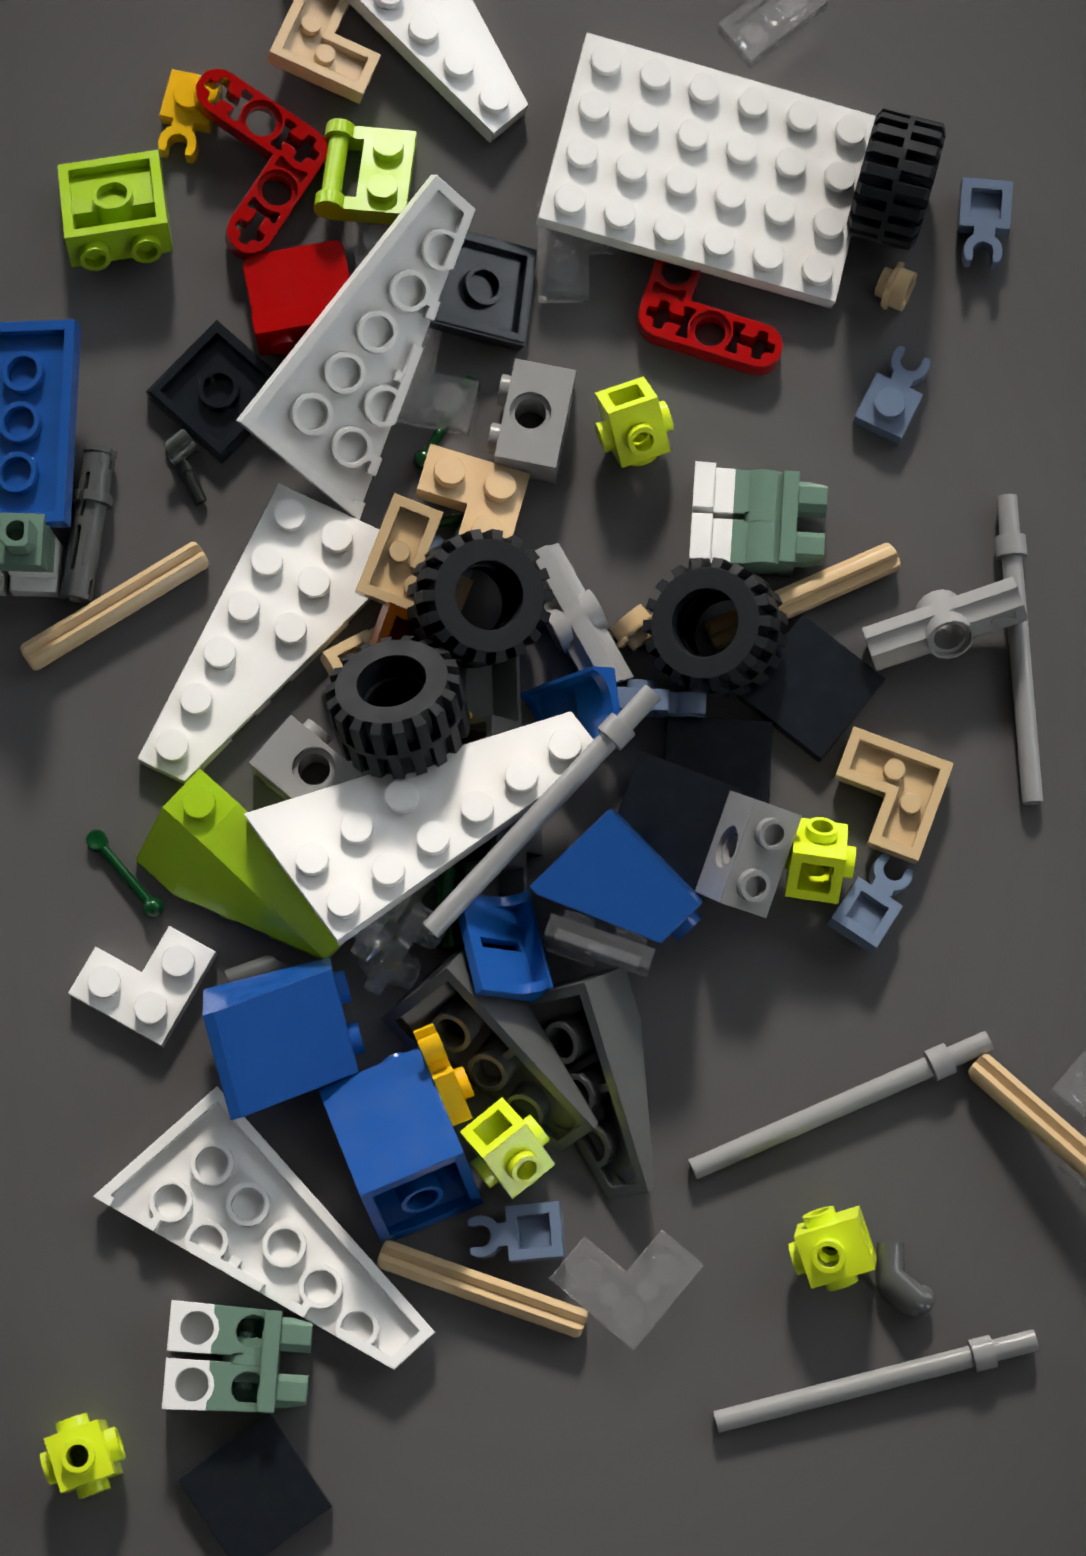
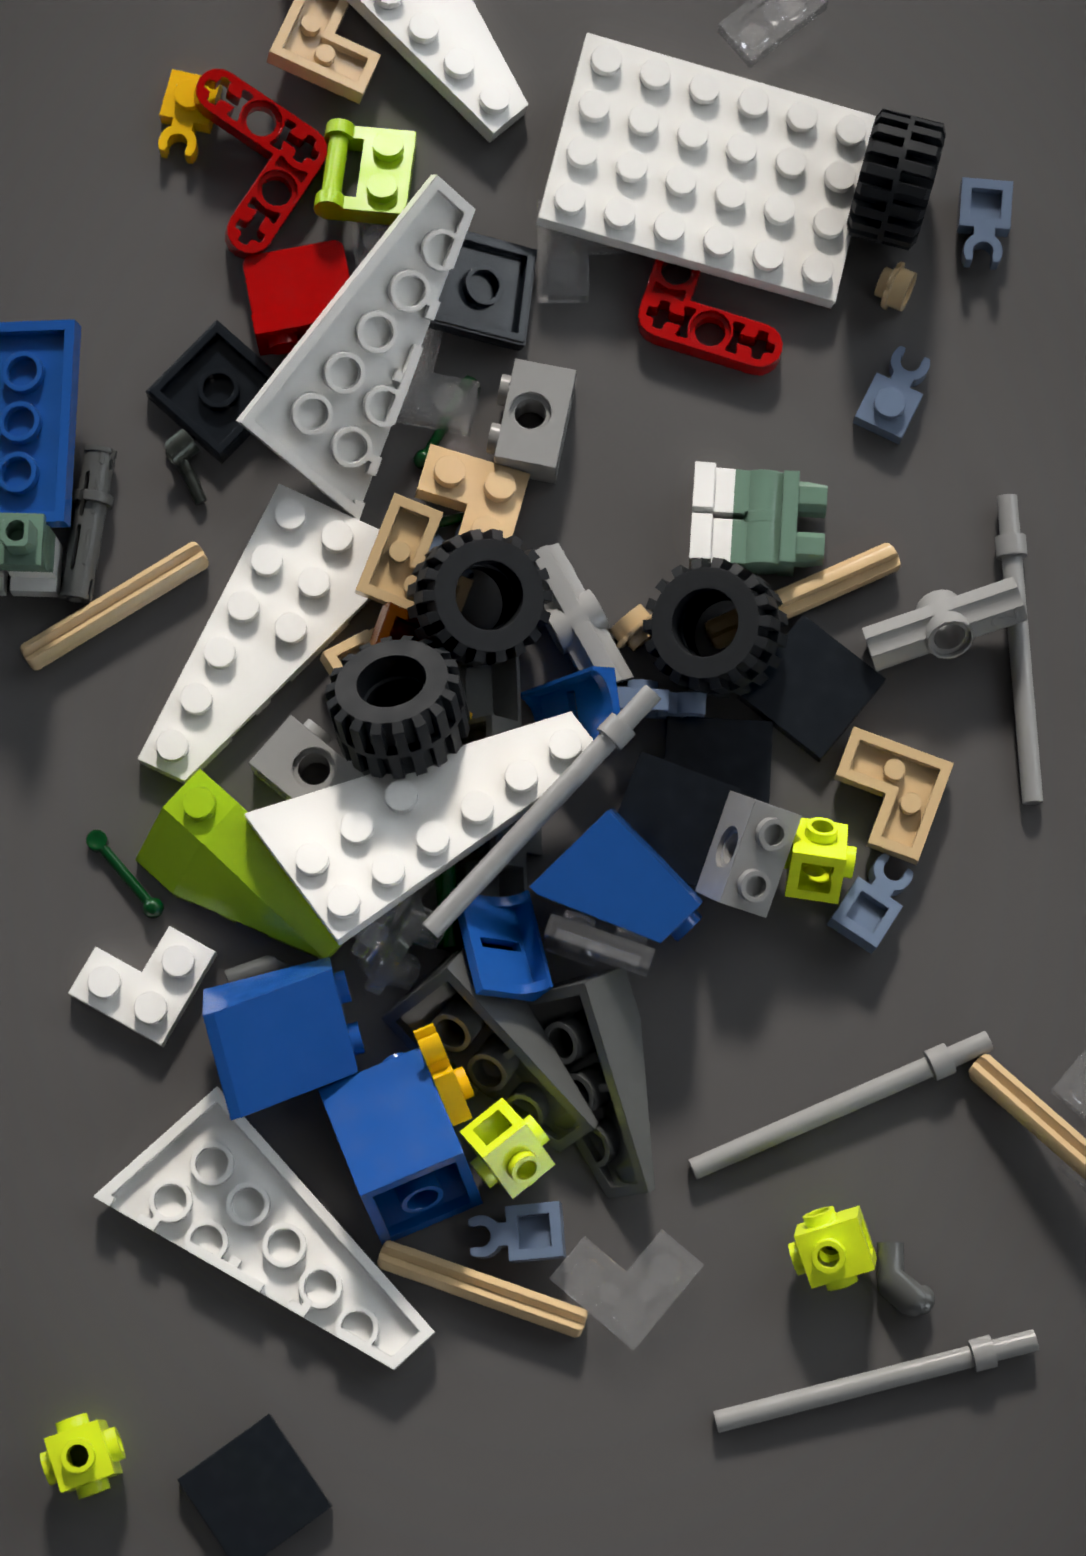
lime plate [57,150,174,271] -> none
sand green hips [162,1300,313,1413] -> none
neon yellow brick [594,376,674,468] -> none

